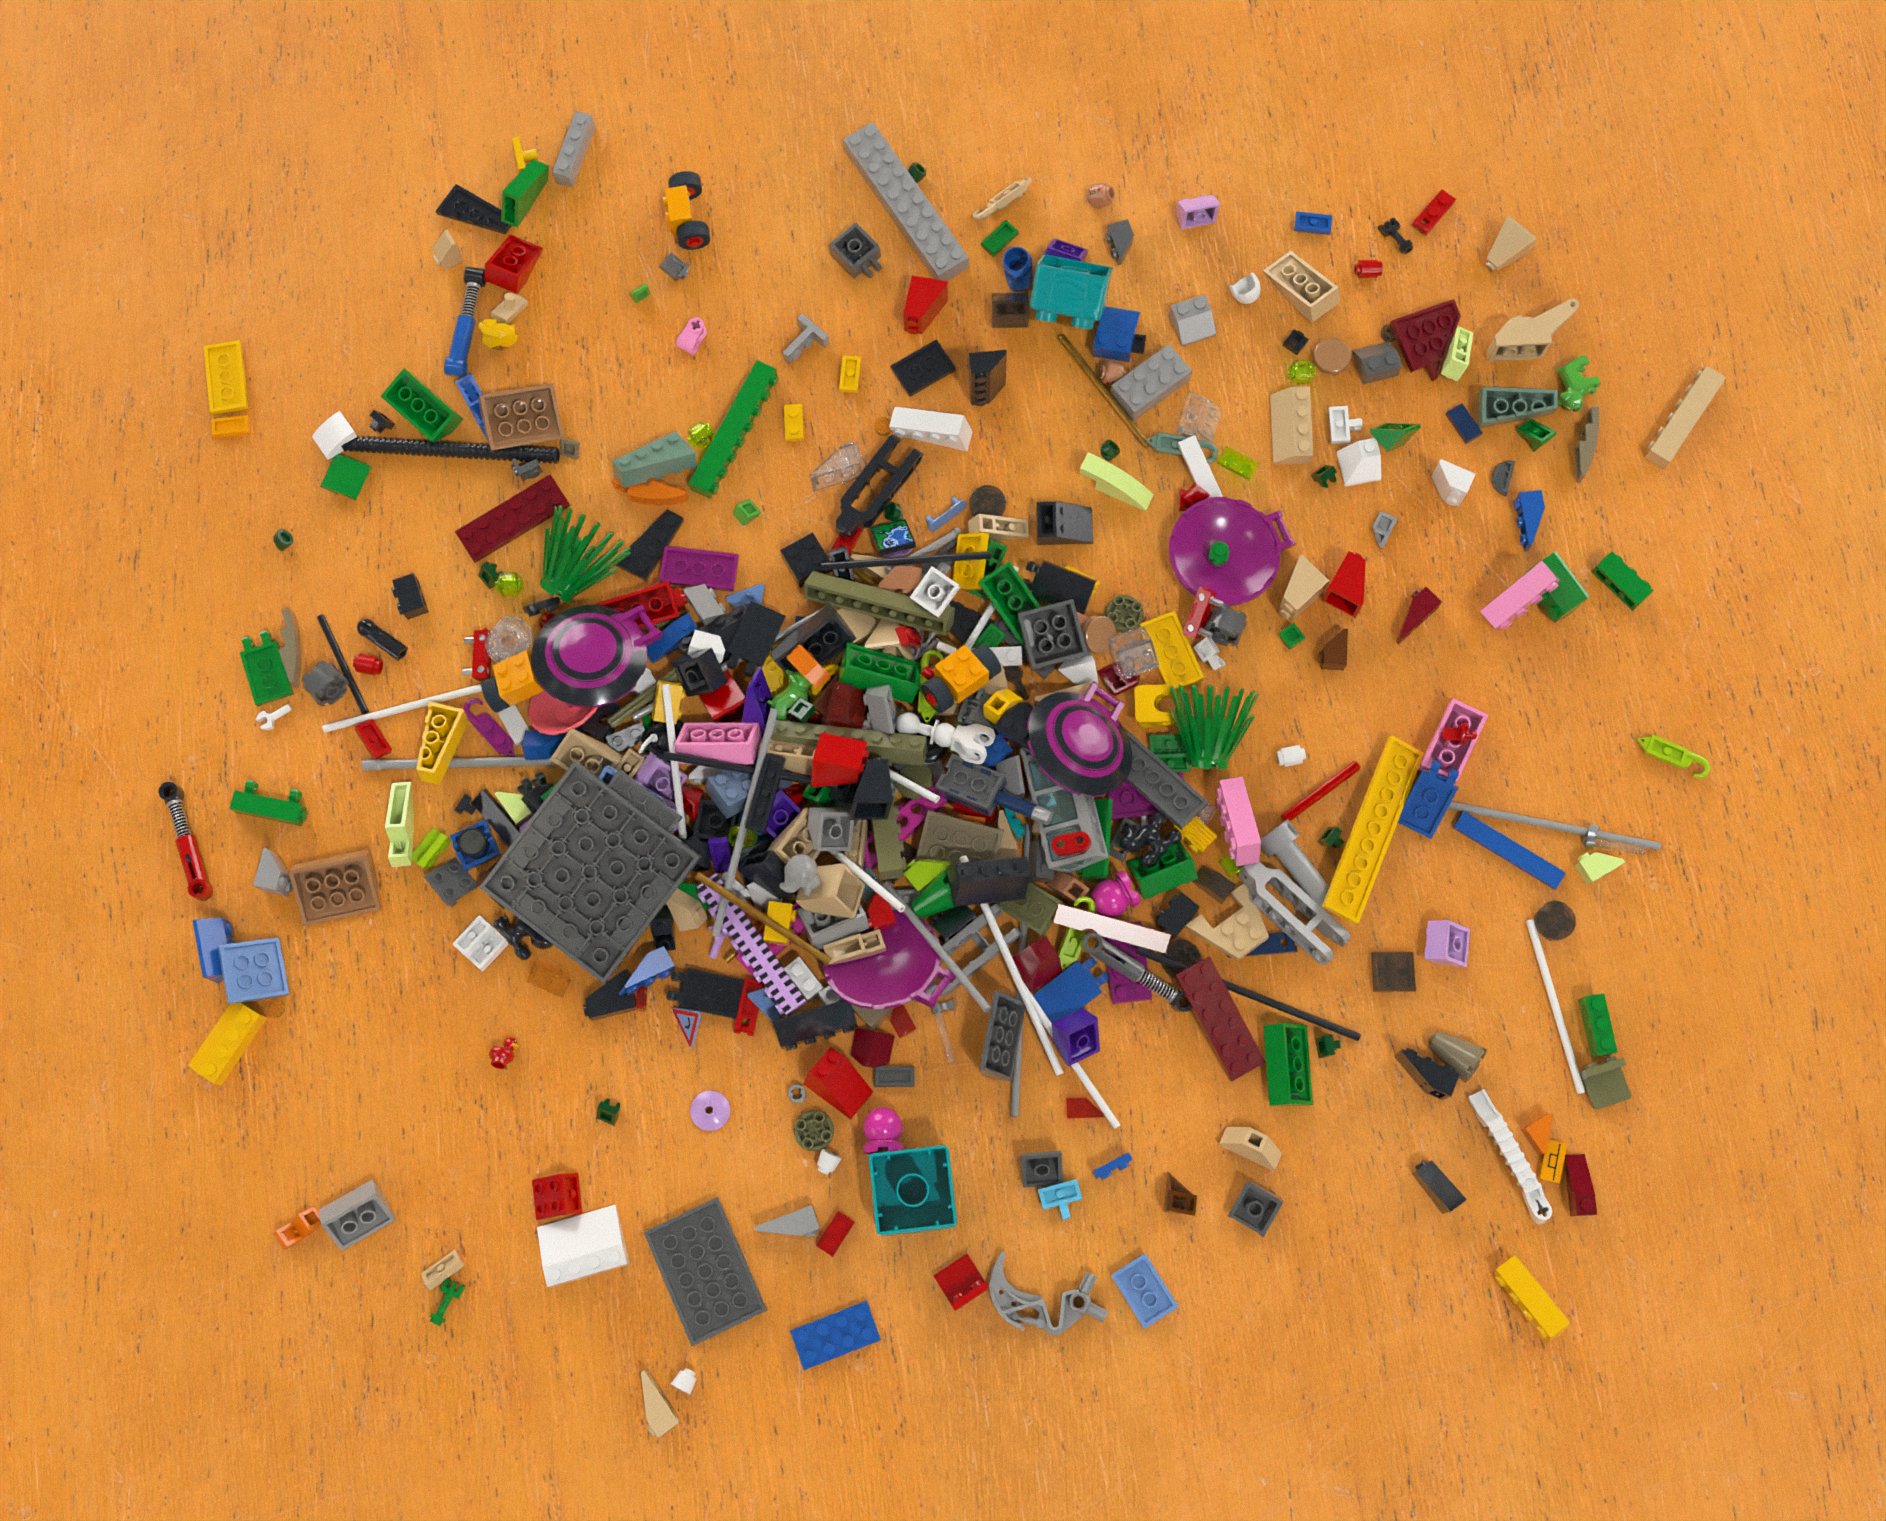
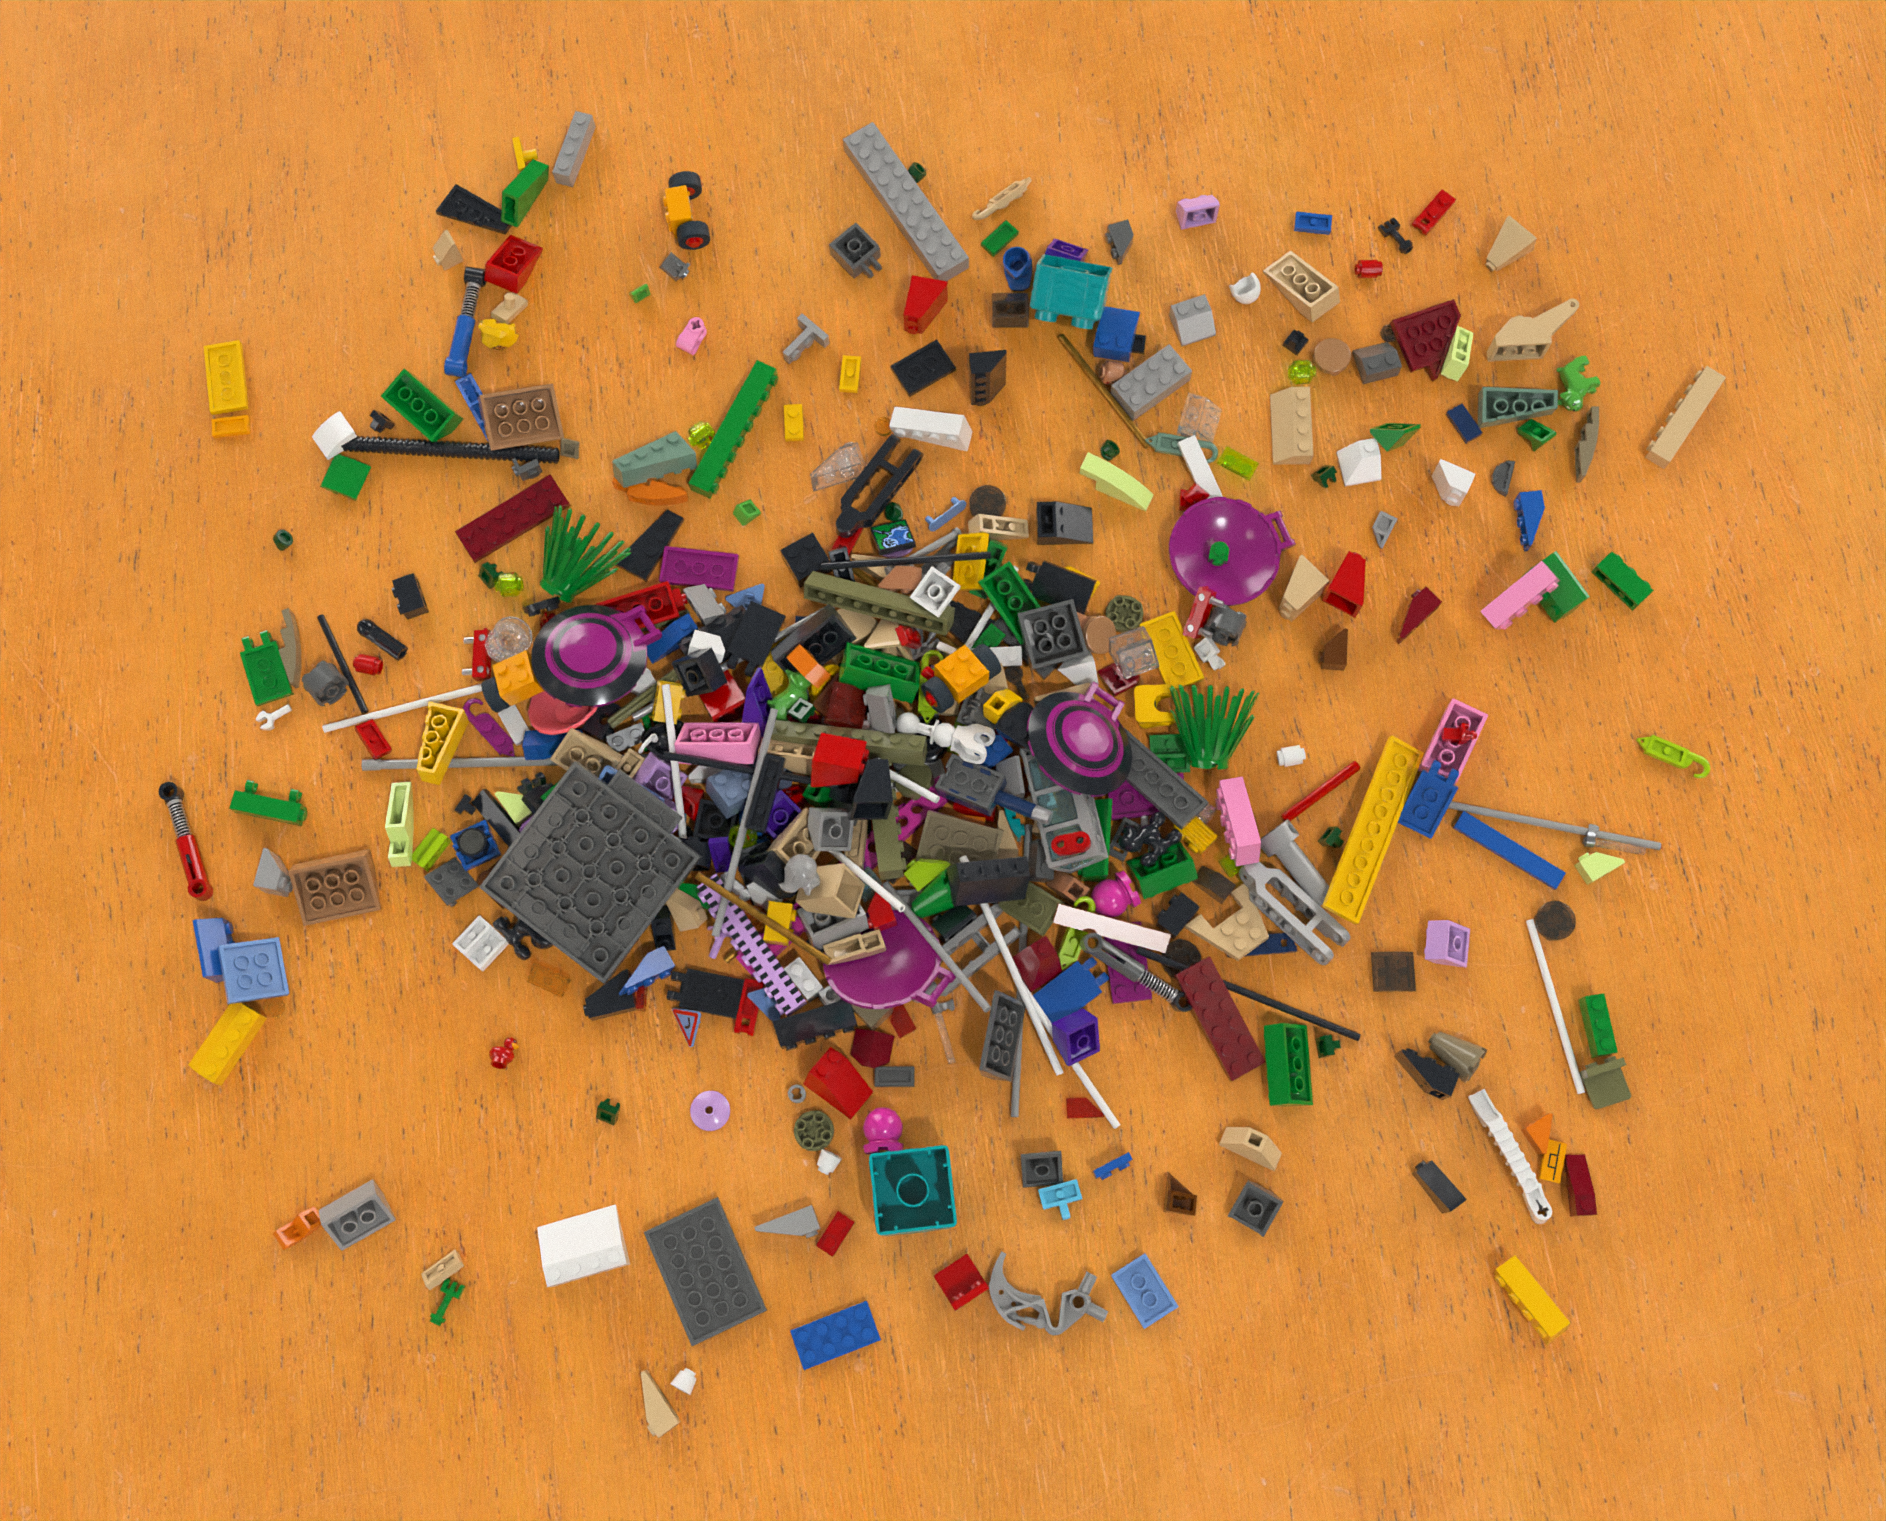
red bracket [532,1173,582,1220] -> none
nougat head [1087,183,1115,208] -> none
green plate [1278,623,1306,650] -> none
white plate [1328,406,1362,444] -> none

